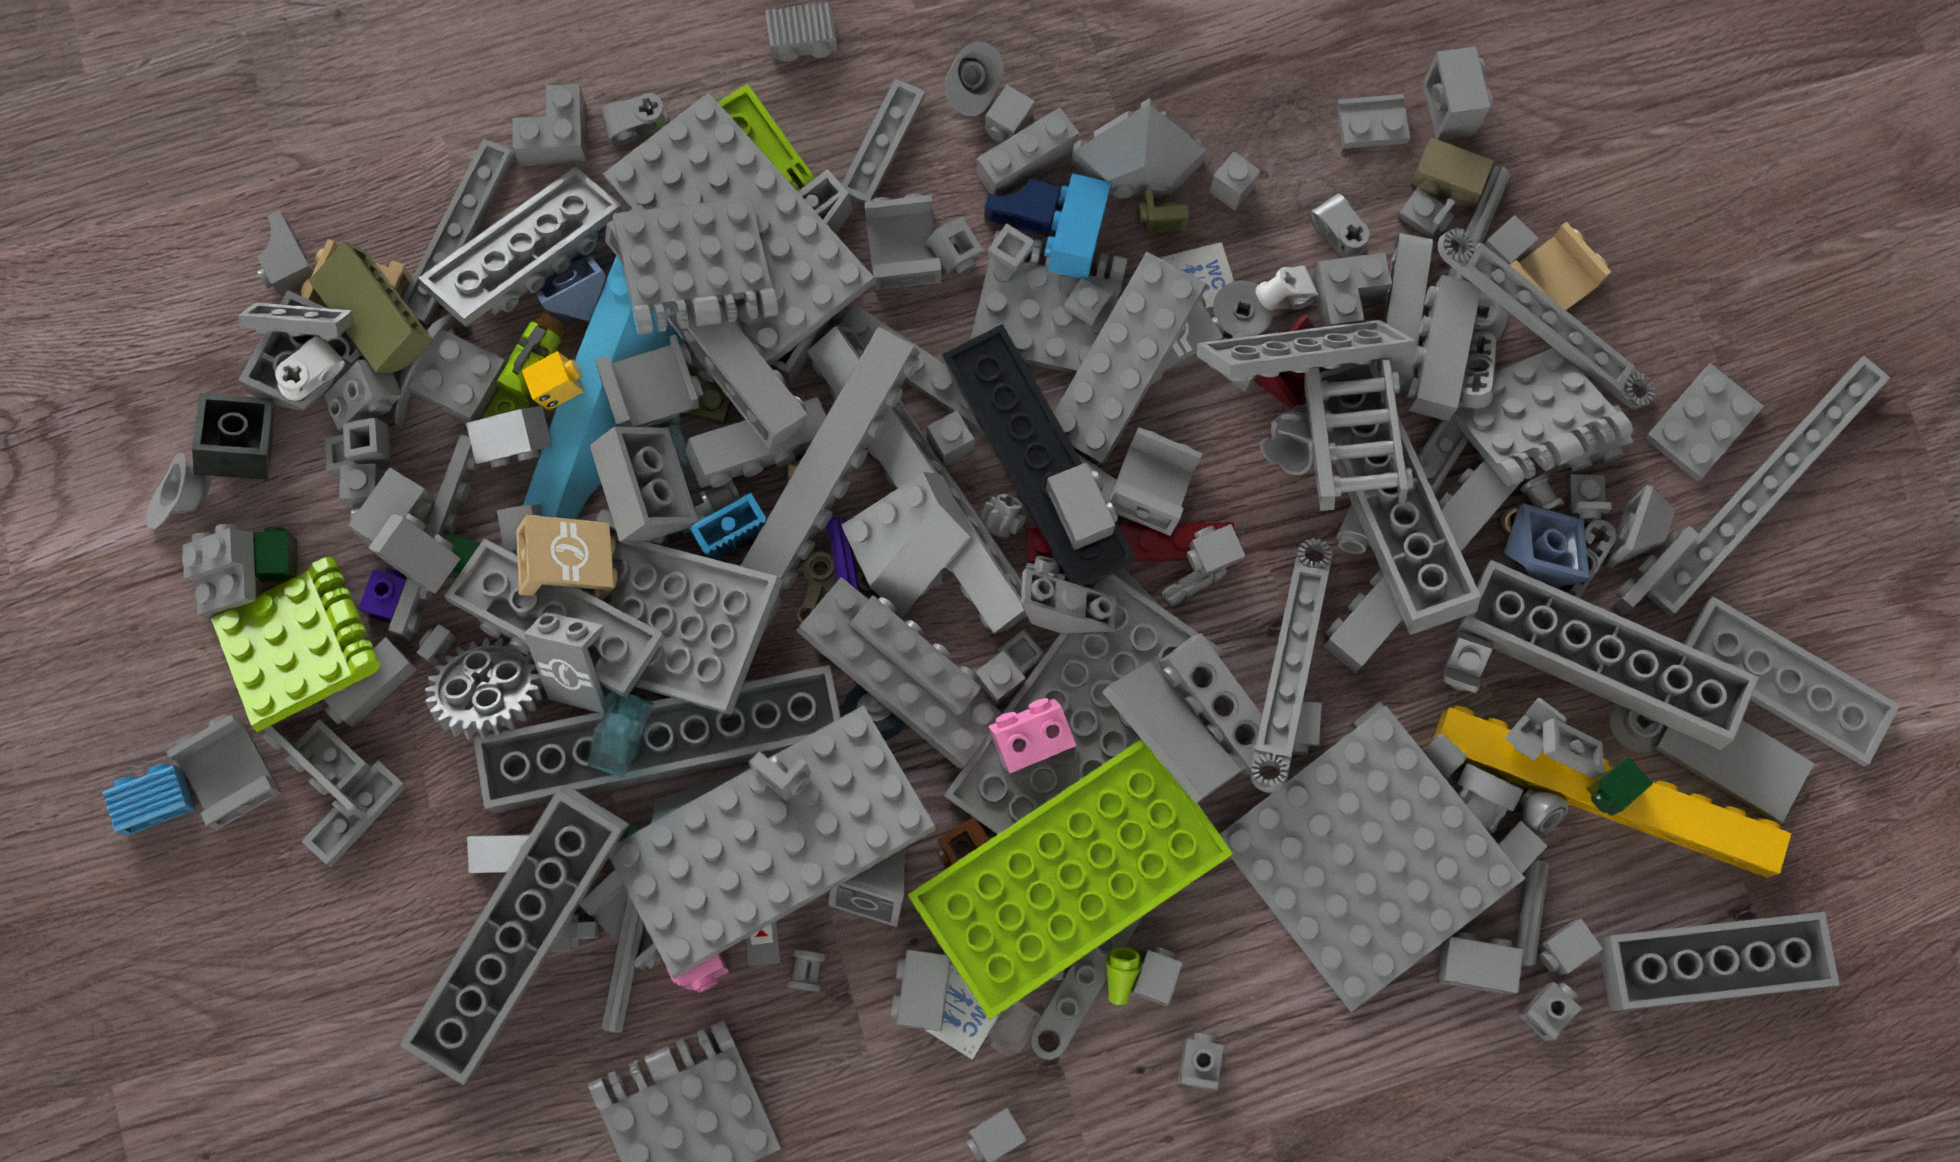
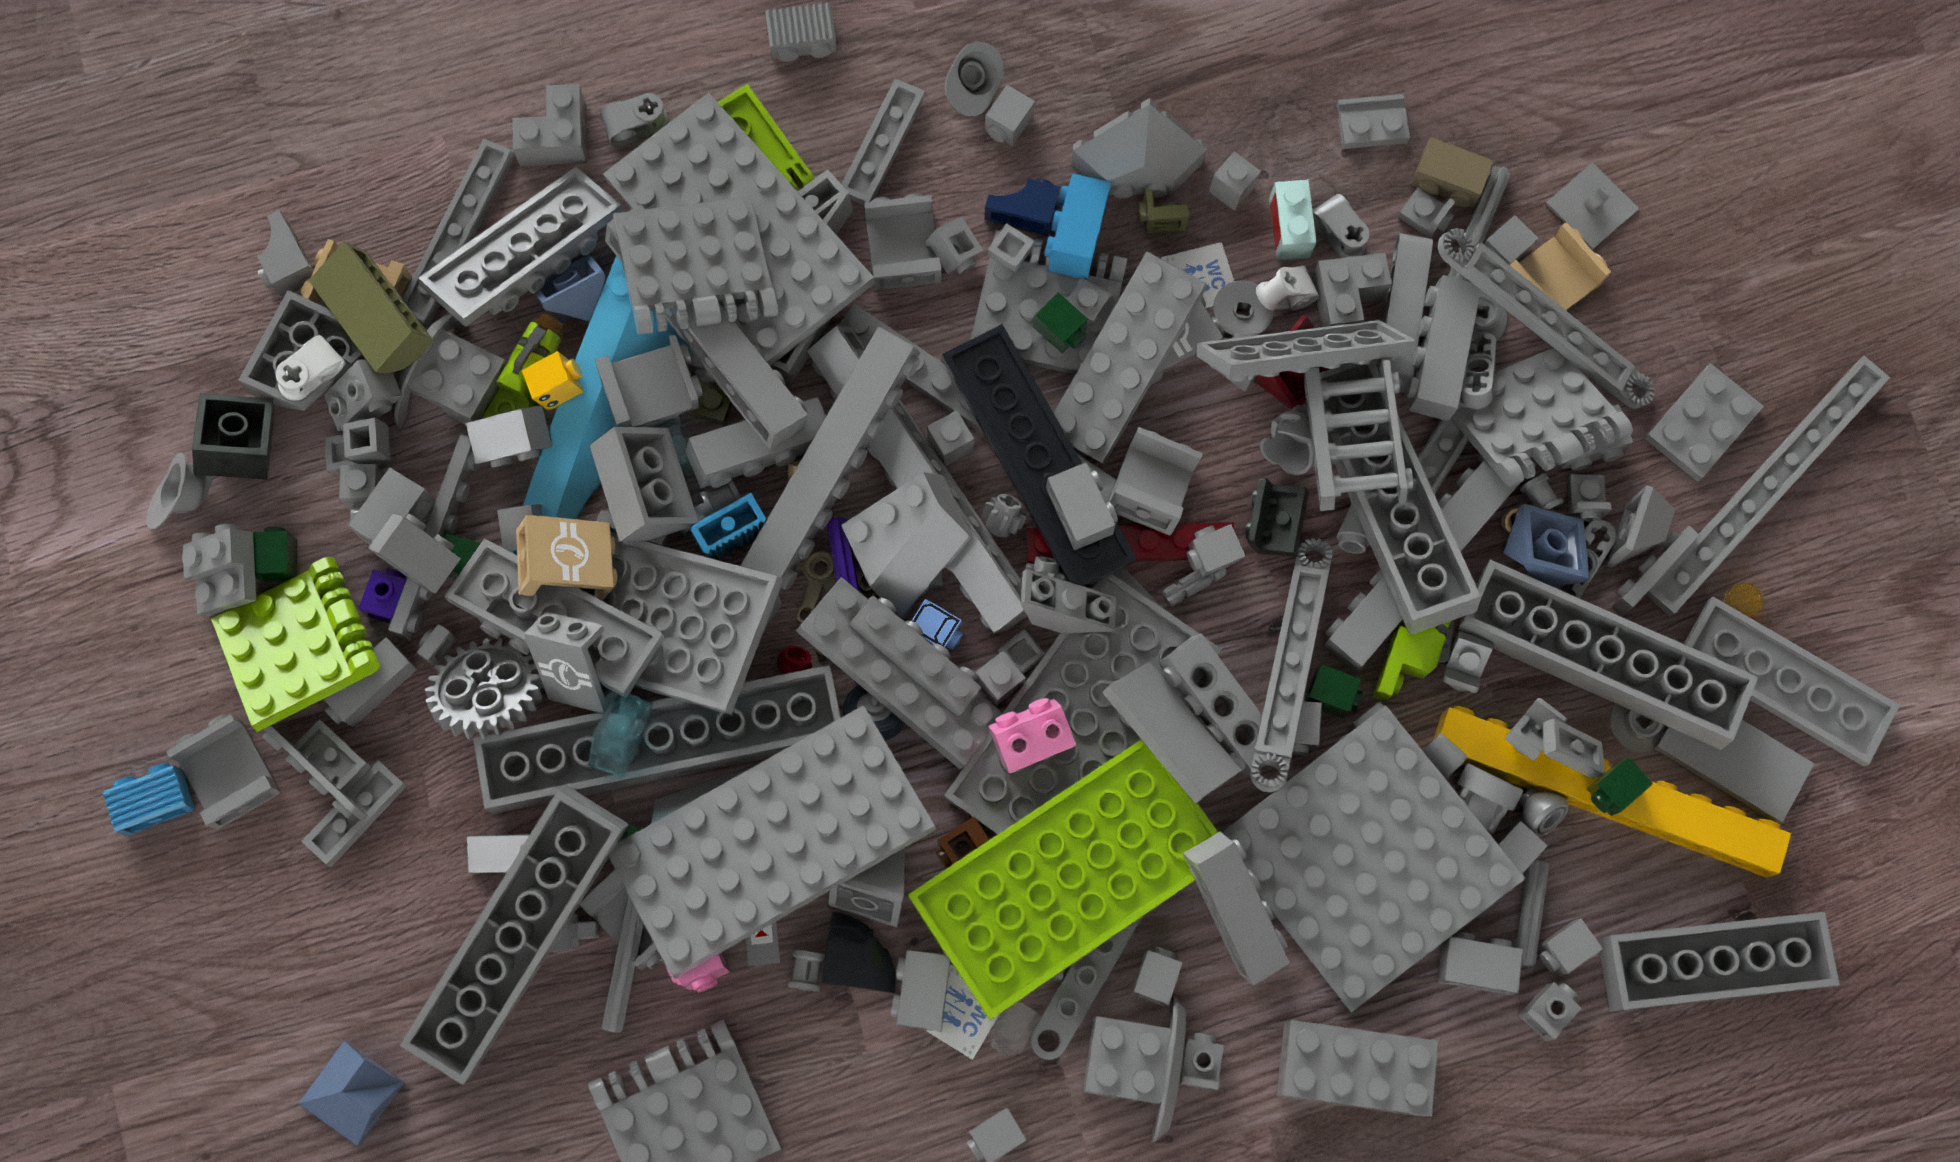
light grey plate [238,303,354,339] -> none
light grey bracket [749,752,811,801] -> none
light grey brick [976,107,1079,196] -> none
lime cone [1106,947,1142,1005] -> none
light grey brick [1423,46,1493,141] -> none
none -> sand blue slope [299,1040,405,1146]
none -> dark red plate [777,646,812,674]
none -> black brick [822,912,896,994]
none -> light blue brick [912,599,964,651]
none -> dark green brick [1033,292,1088,354]
none -> light grey piece [1082,995,1186,1142]
none -> light grey brick [1183,832,1290,986]
none -> pearl dark grey bracket [1245,478,1309,557]
none -> light aqua brick [1269,180,1316,260]
none -> light grey brick [1277,1020,1438,1117]
none -> dark green brick [1305,664,1363,718]
none -> lime plate [1372,620,1455,702]
none -> light grey piece [1545,162,1639,250]
none -> clear yellow tile [1725,582,1763,618]

